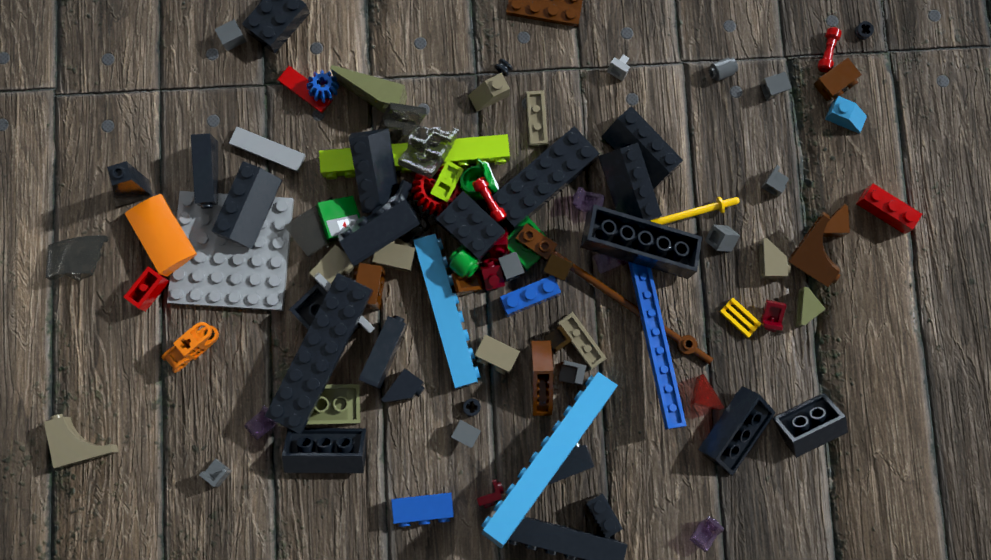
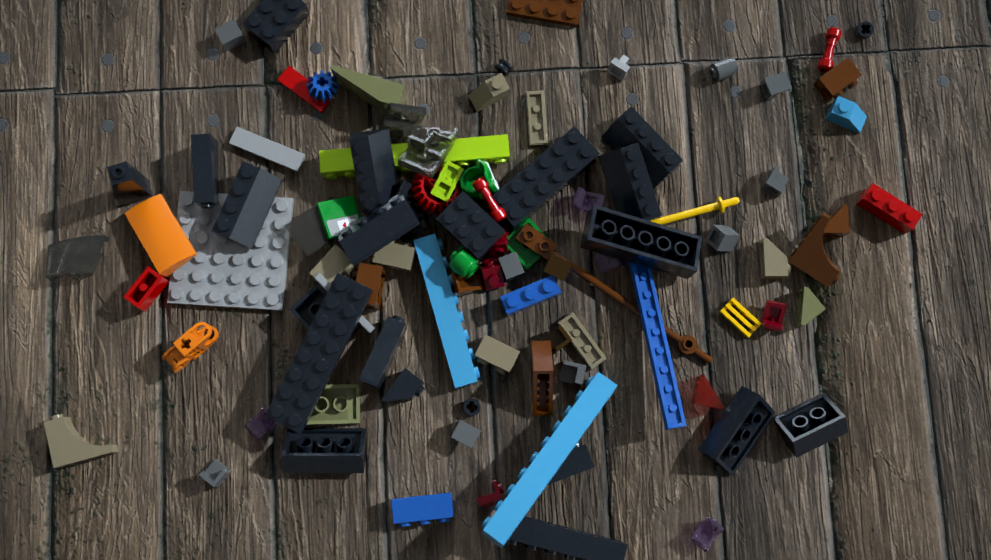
black brick [585,493,623,538] -> none

